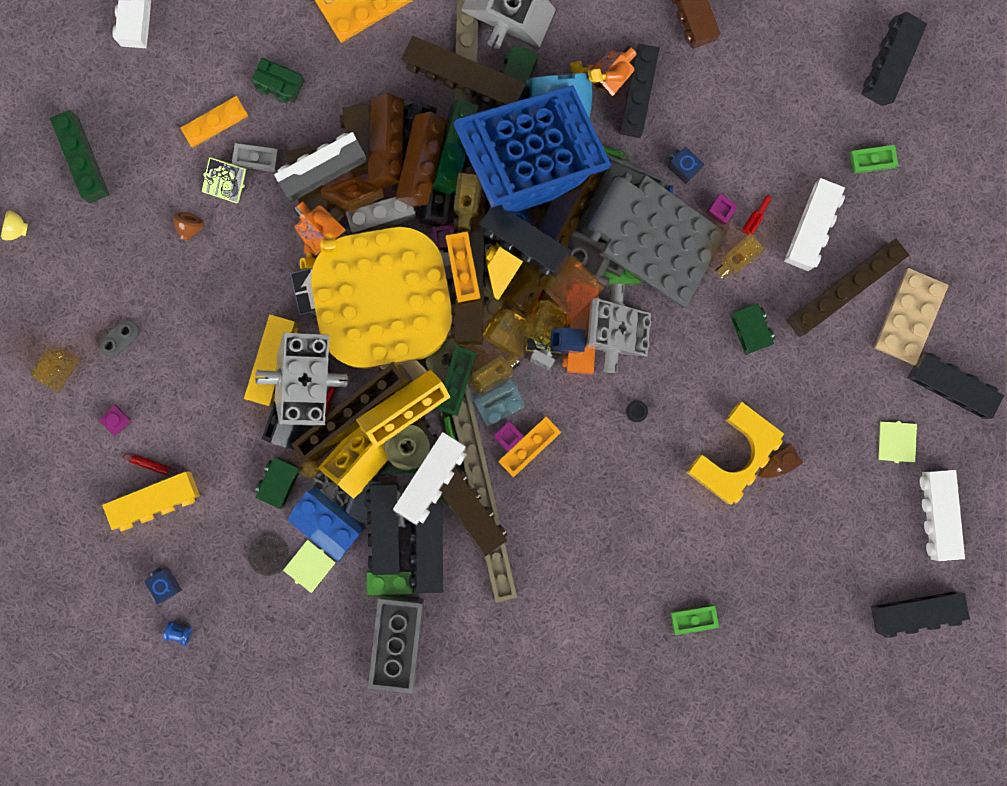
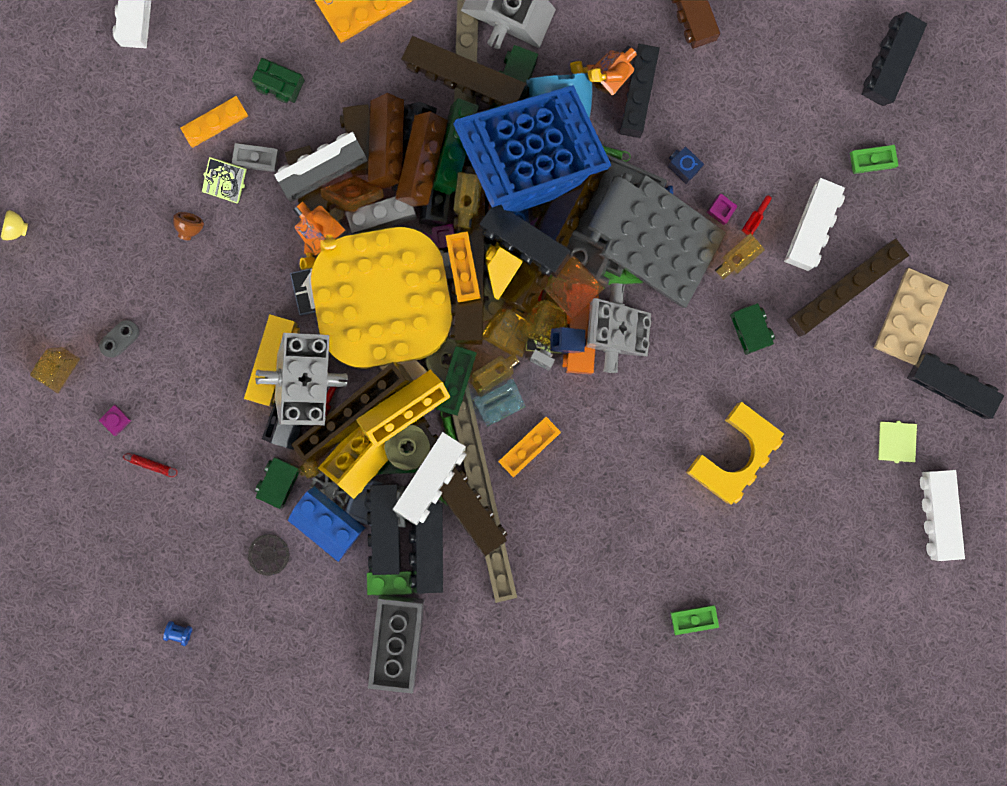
dark green brick [50,110,110,203] -> none
yellow brick [102,472,200,532] -> none
dark blue brick [144,567,182,604] -> none
yellowish green piece [283,540,336,593] -> none
magenta plate [493,421,524,452] -> none
black plate [626,401,648,422] -> none
reddish brown plate [758,444,803,478] -> none
black brick [871,591,970,638] -> none

